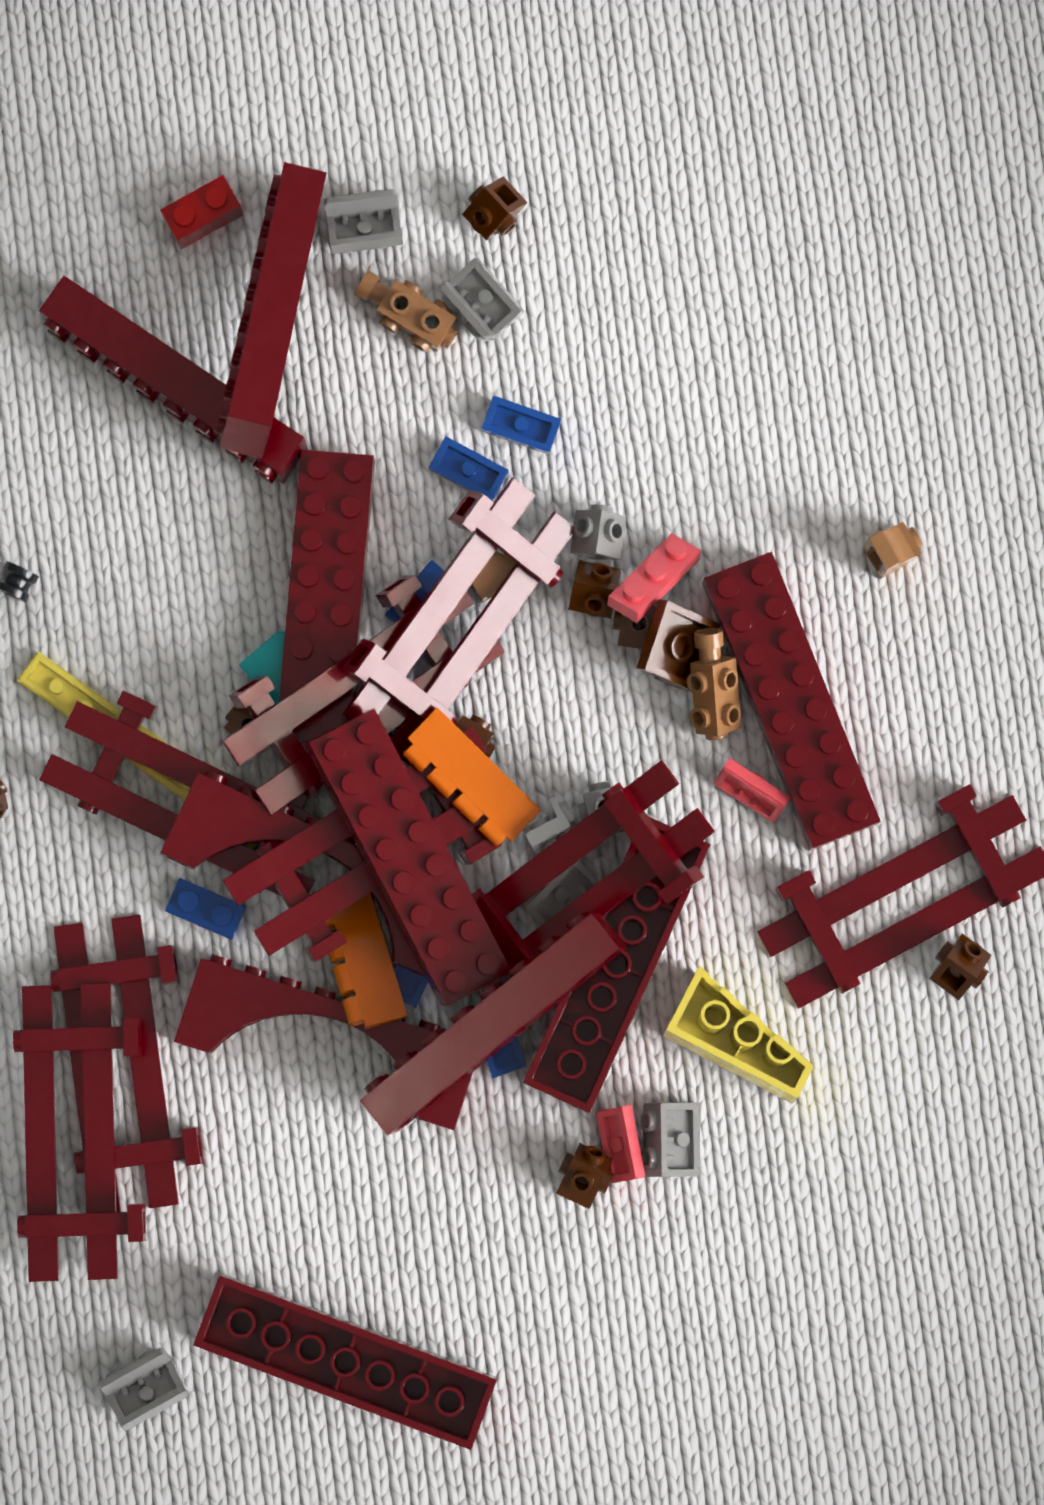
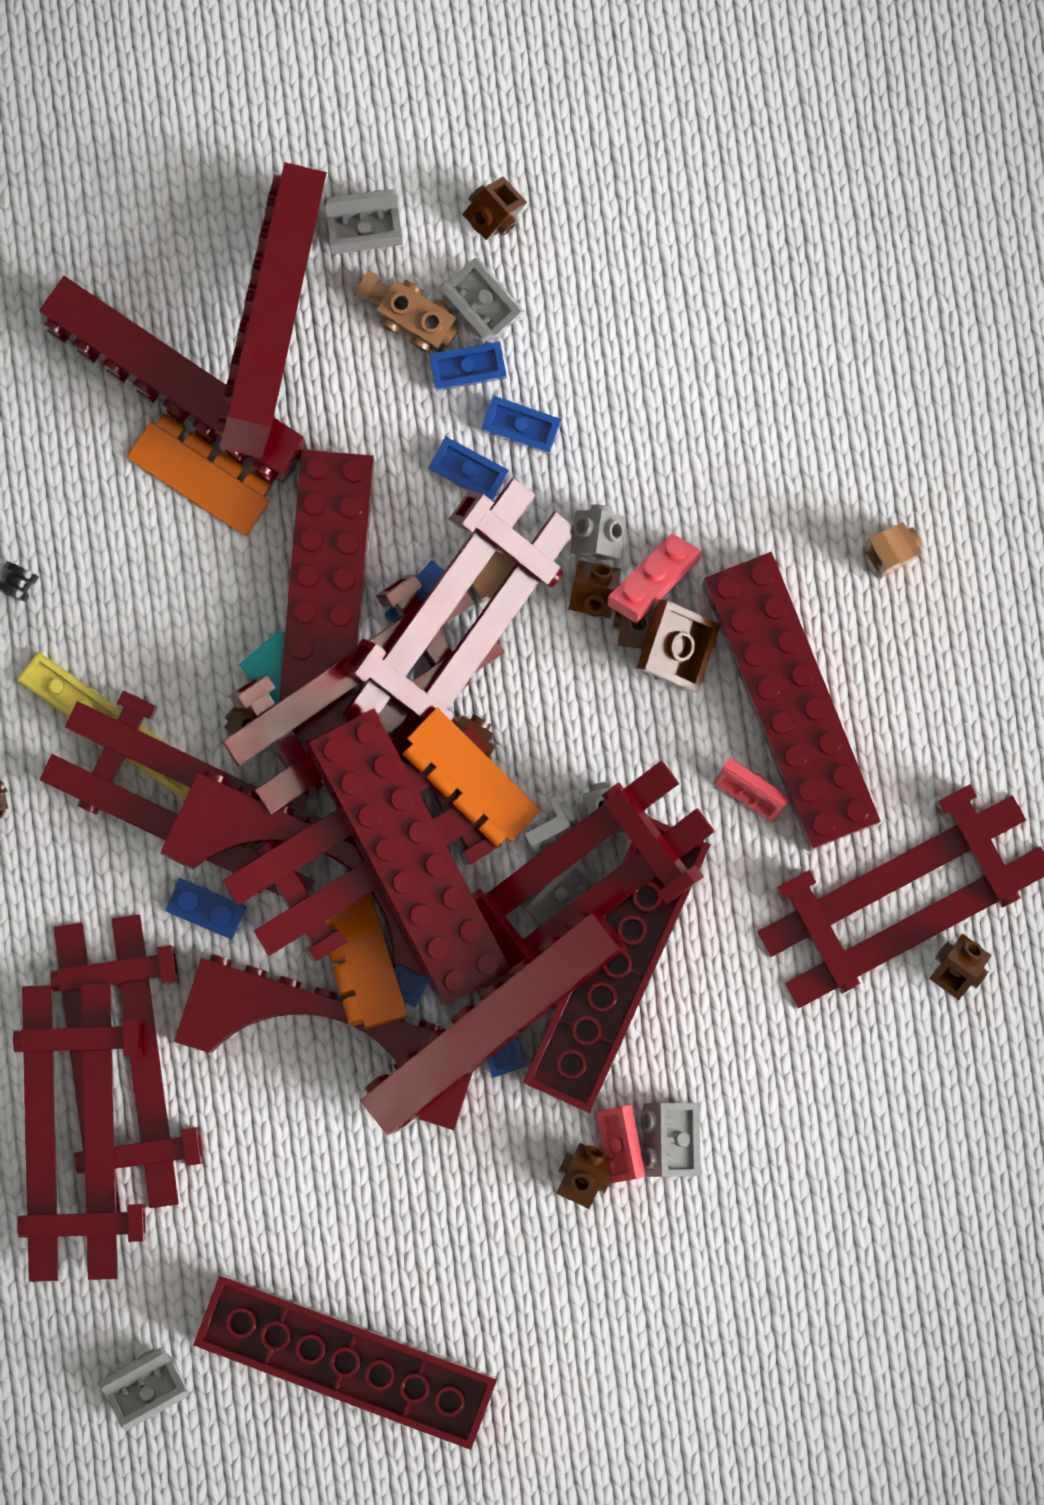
red brick [160,175,243,250] -> none
light yellow wedge [663,966,814,1104] -> none
medium nougat brick [687,628,741,740] -> none
none -> orange windscreen [127,413,272,537]
none -> blue plate [429,341,507,392]

